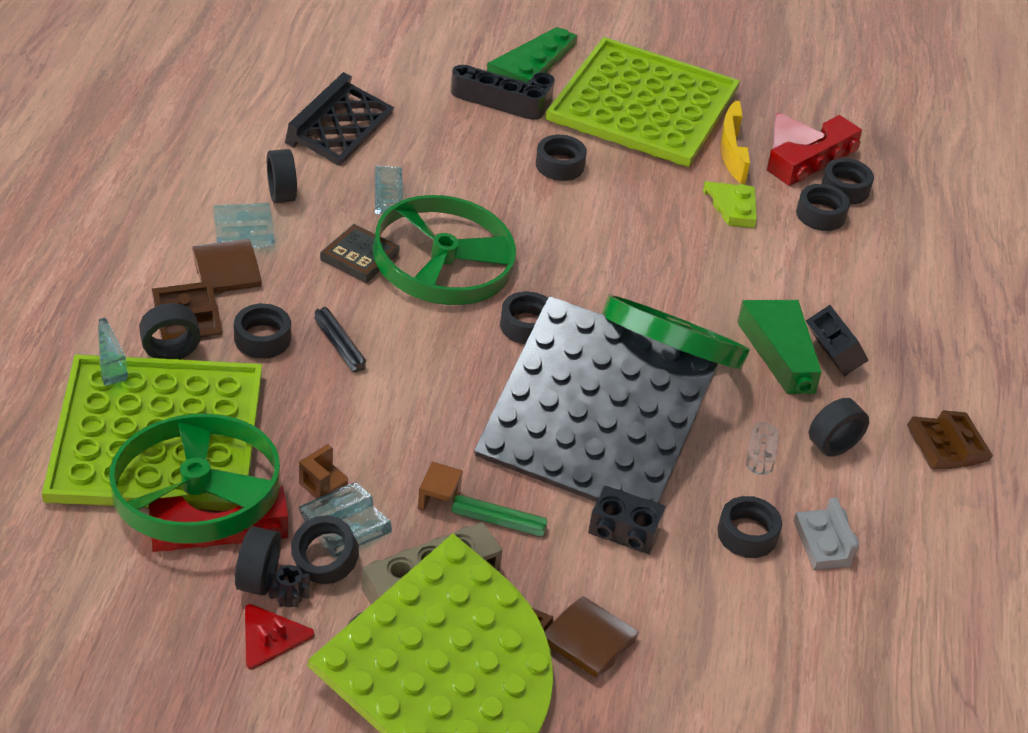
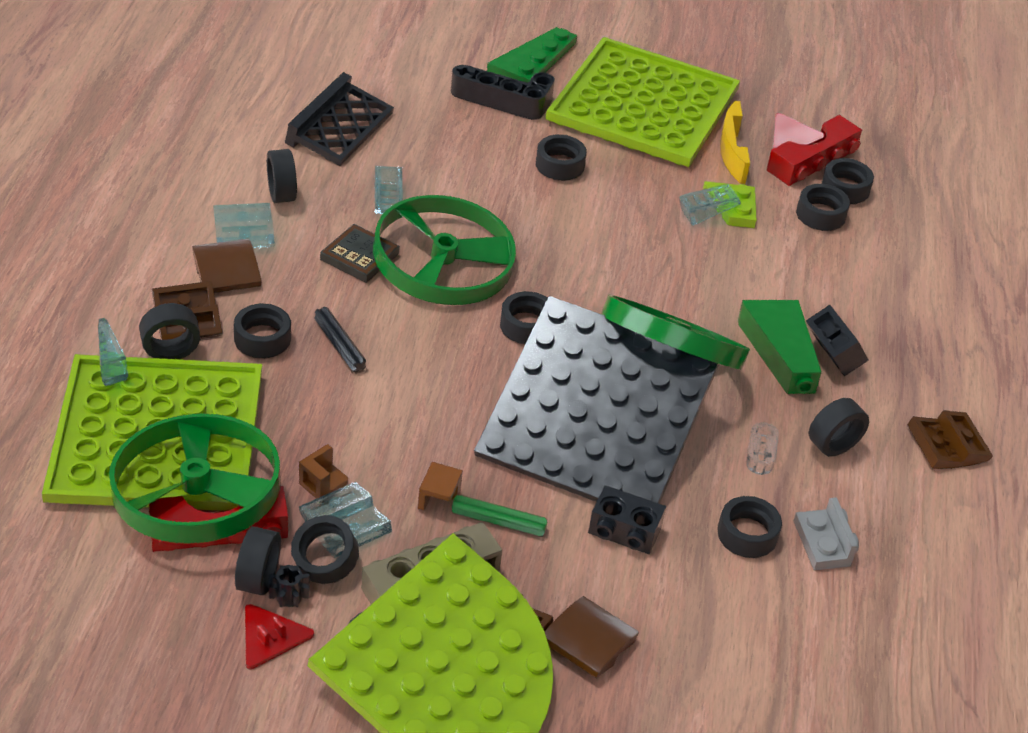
none -> clear light blue slope [678,184,741,226]

